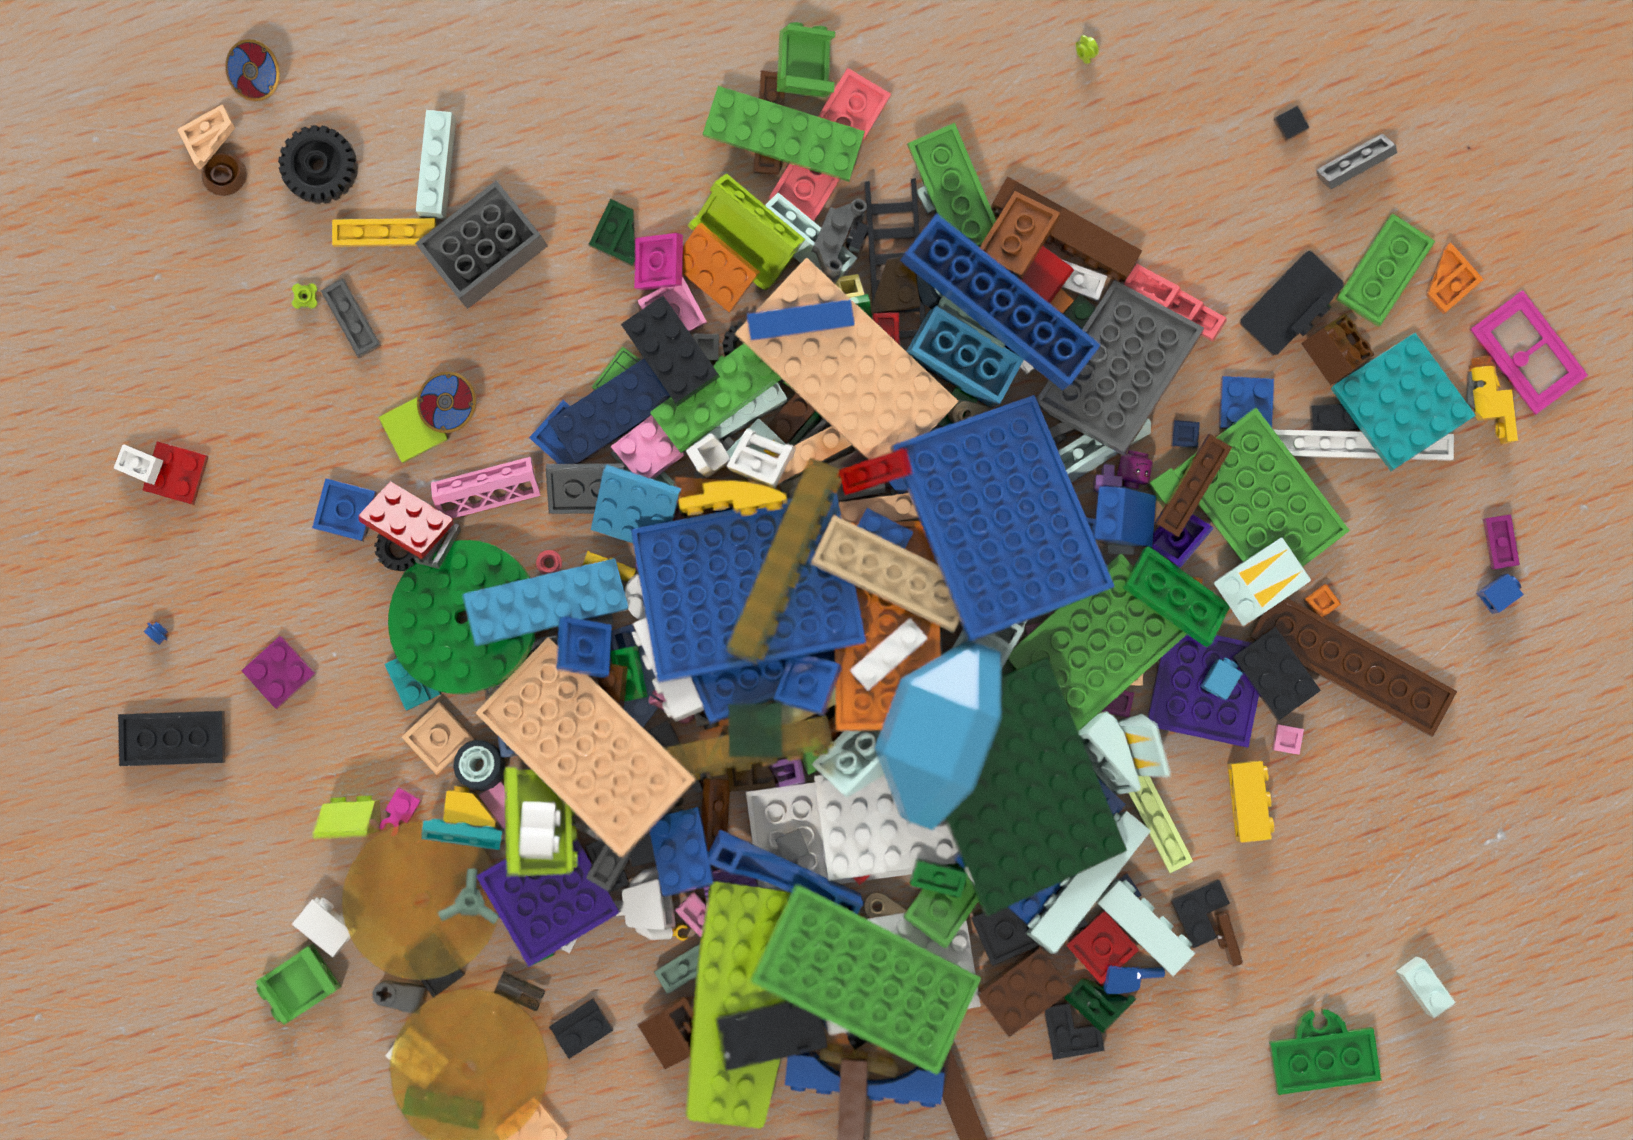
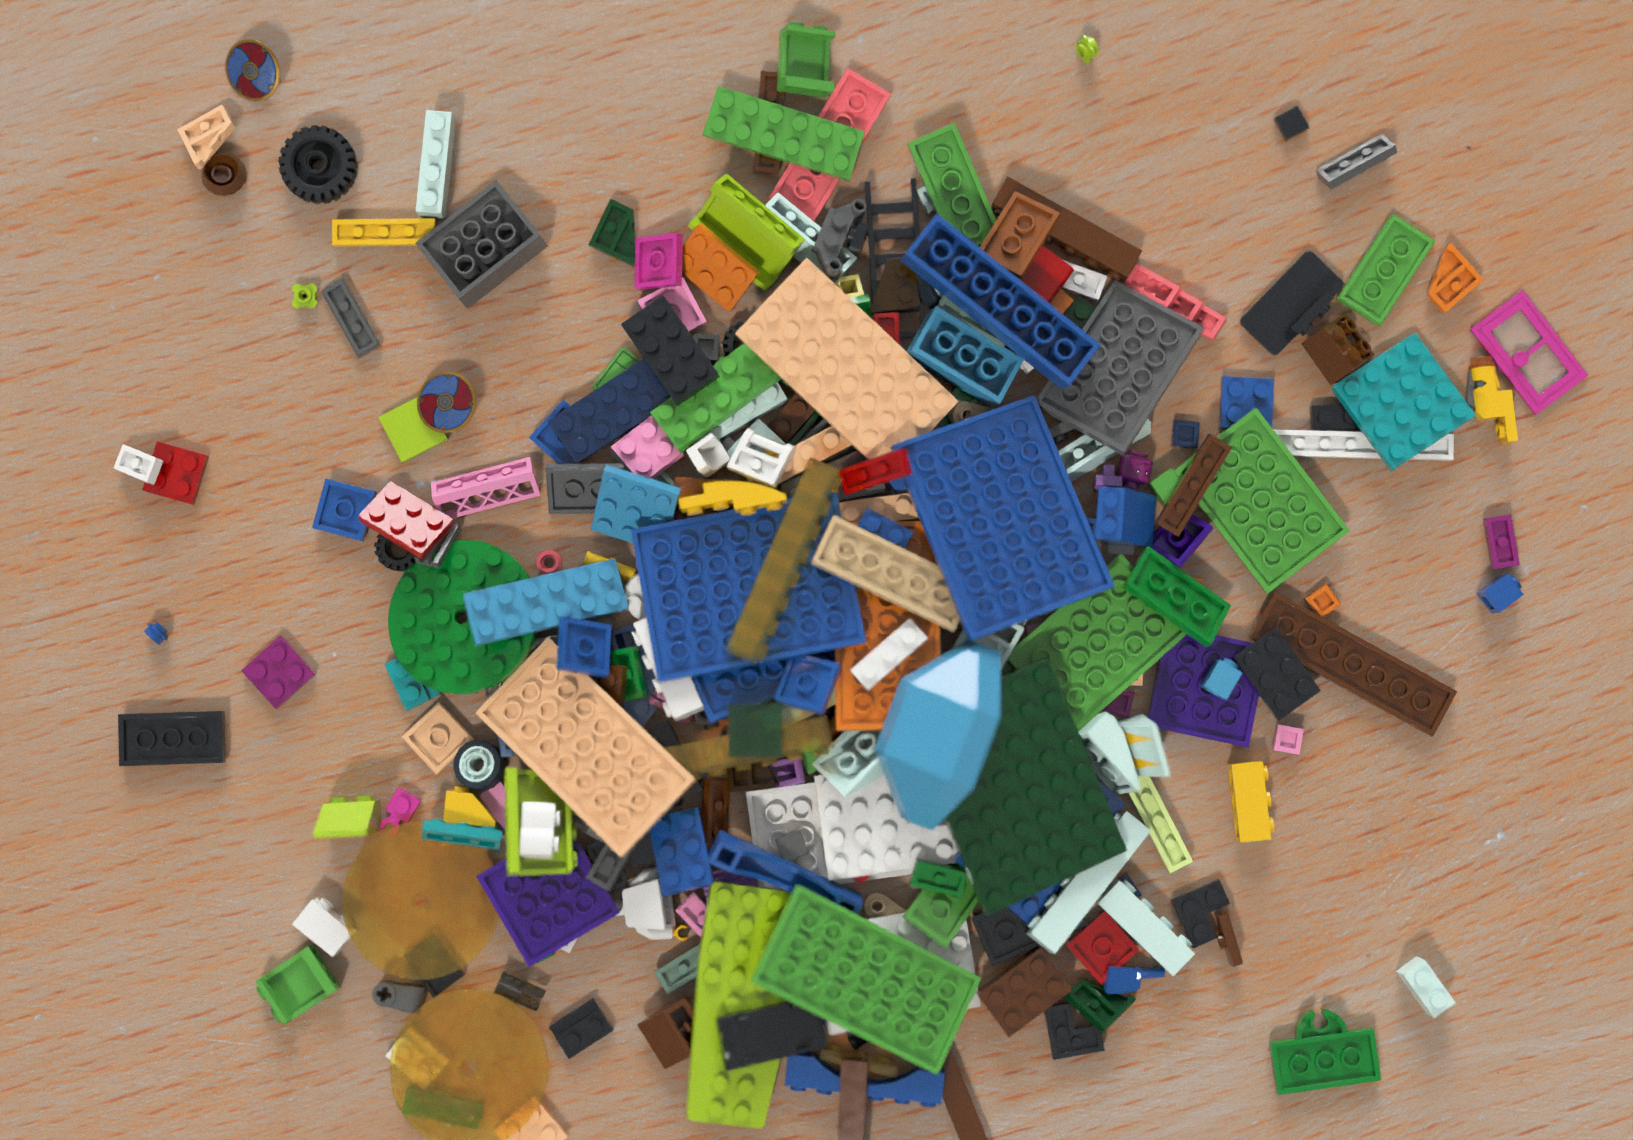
sand green piece [438,869,499,924] -> none
blue tile [746,299,855,341] -> none
light aqua slope [1214,537,1311,626] -> none

